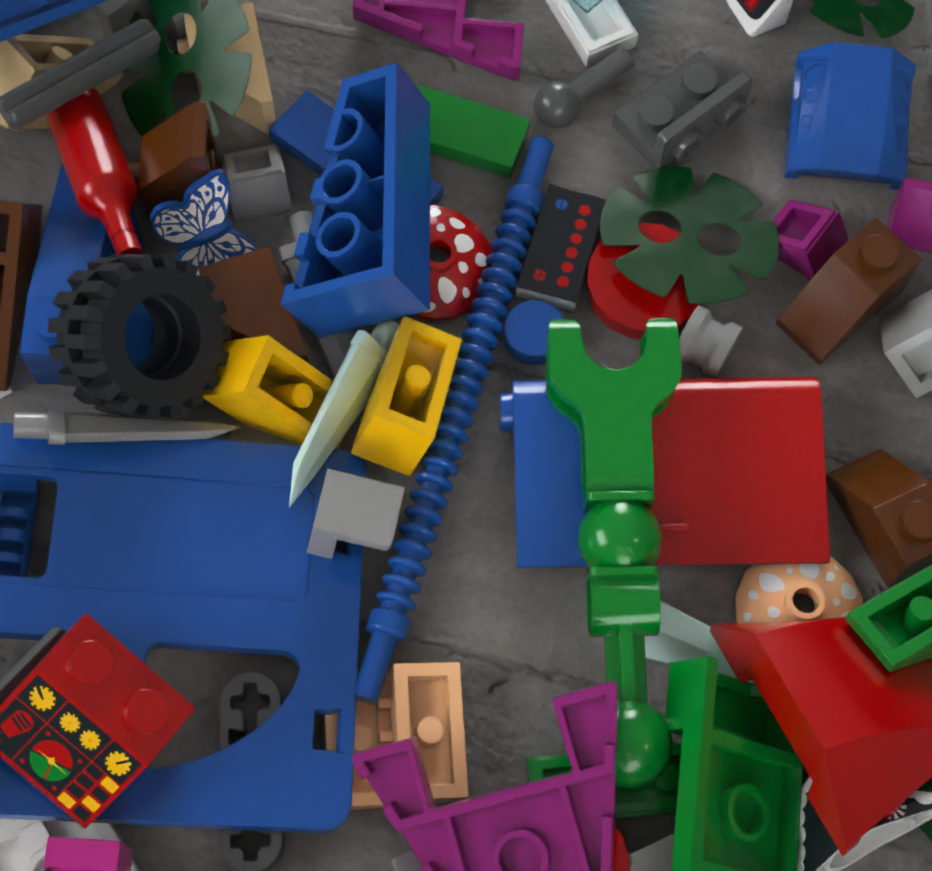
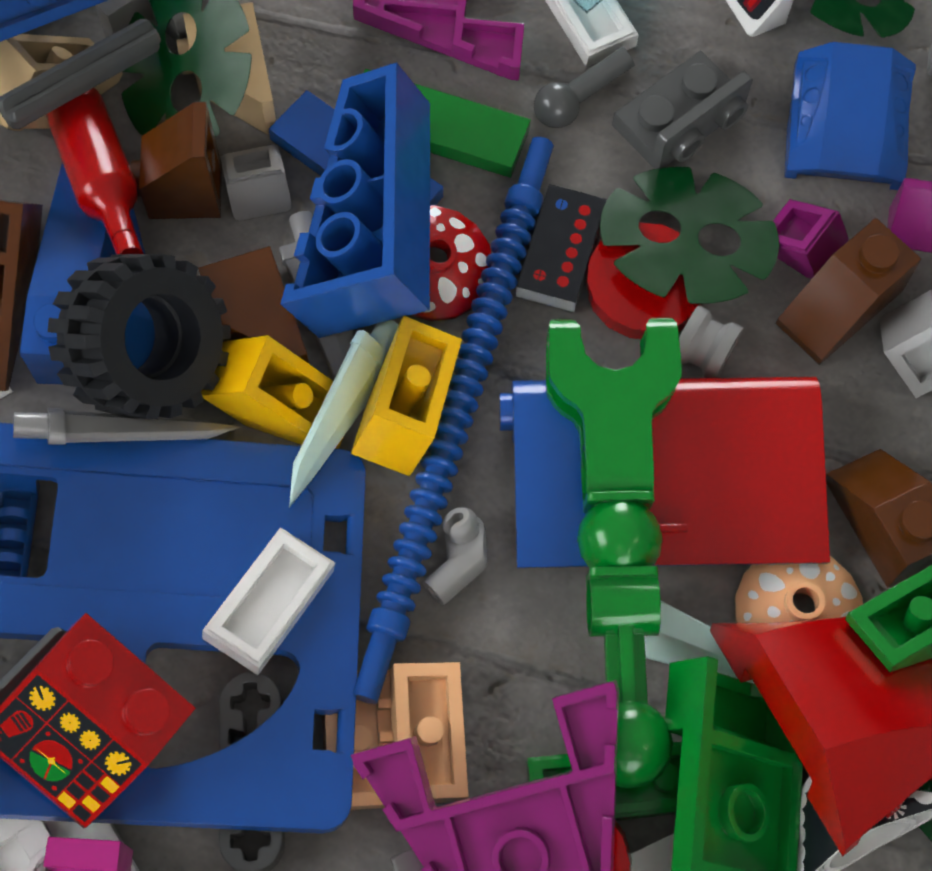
blue animal [150,169,259,276] -> none
light grey panel [307,468,405,559] -> none
blue tile [504,300,564,365] -> none
none -> white tile [202,527,335,675]
none -> light grey arm [422,507,488,606]

